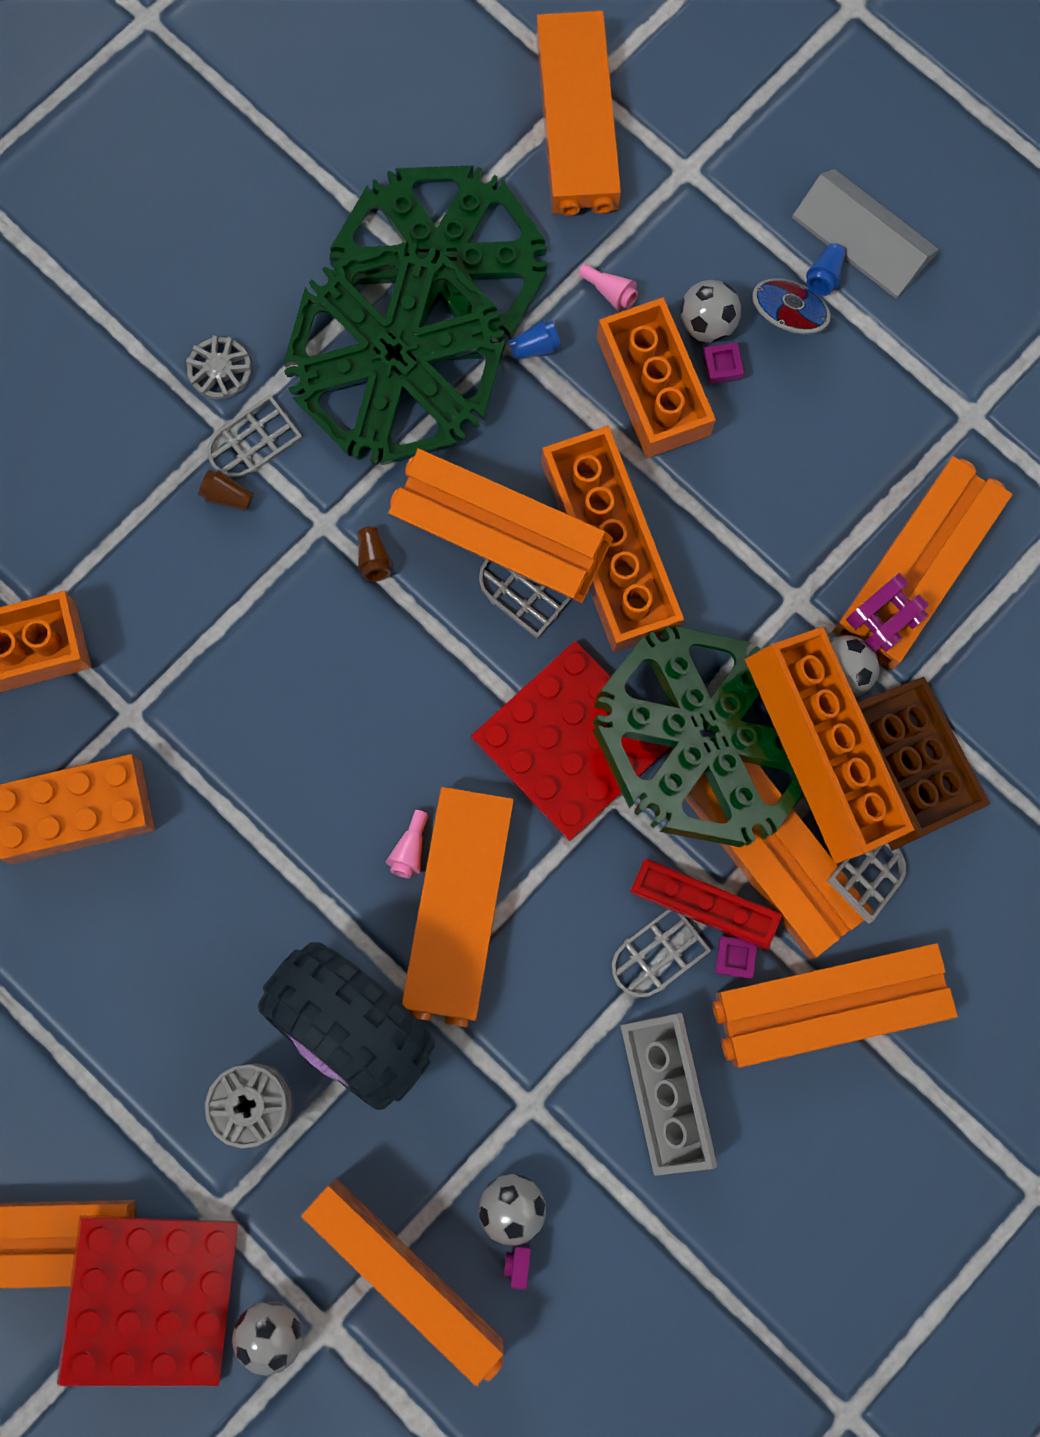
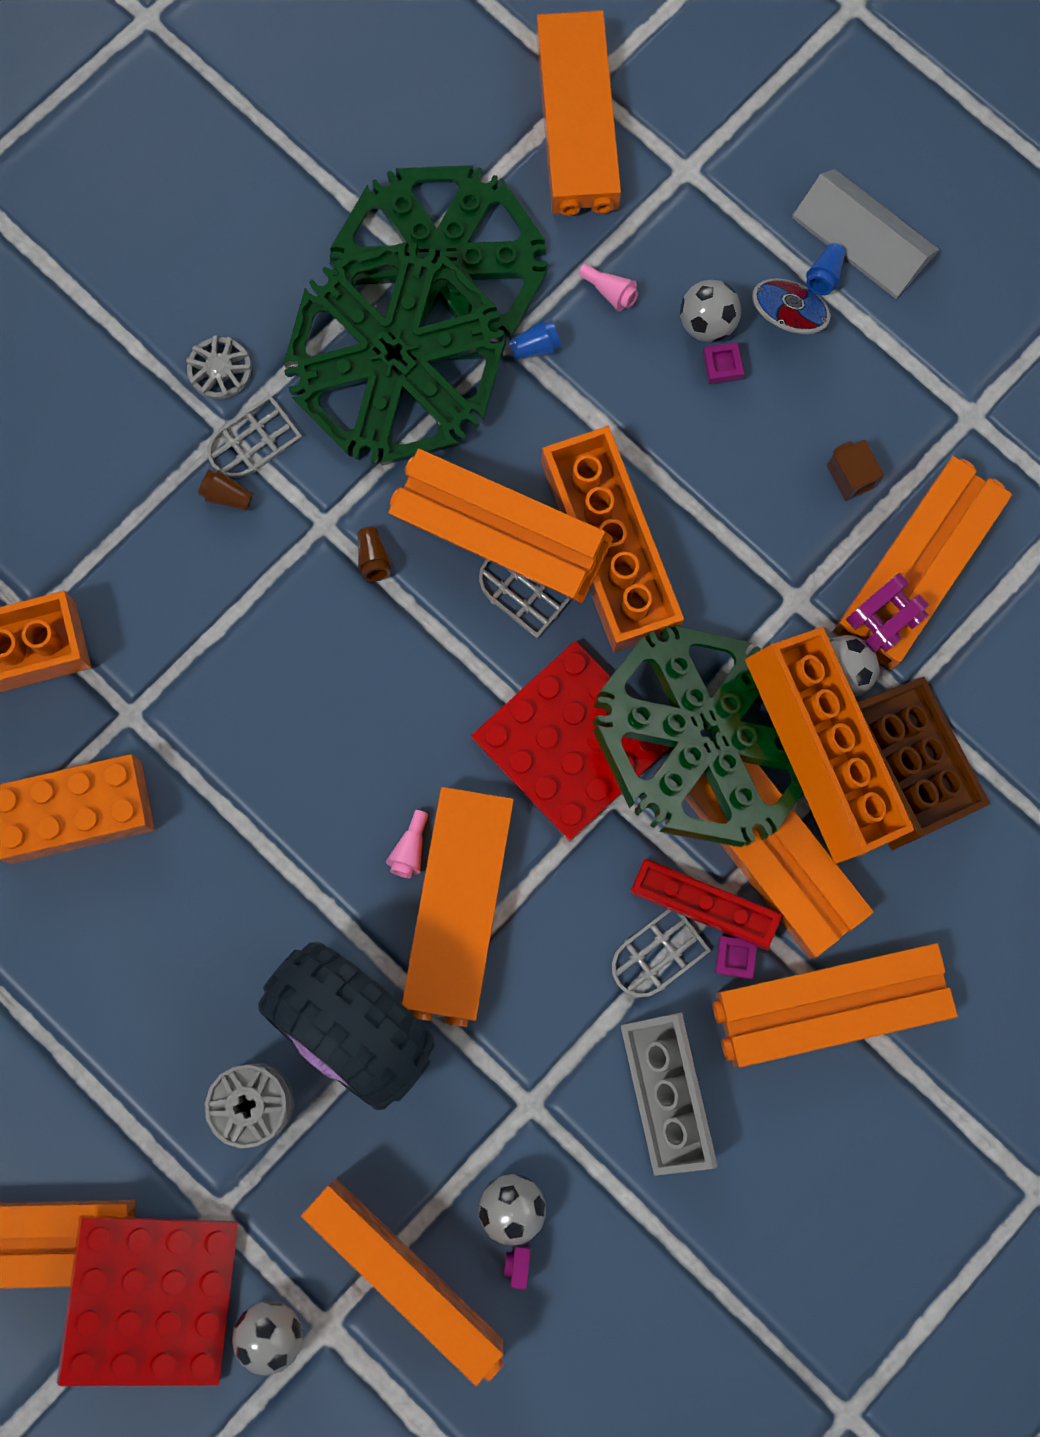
orange brick [596,297,716,459] -> none
light grey window [826,843,906,924] -> none
none -> reddish brown brick [827,440,884,501]

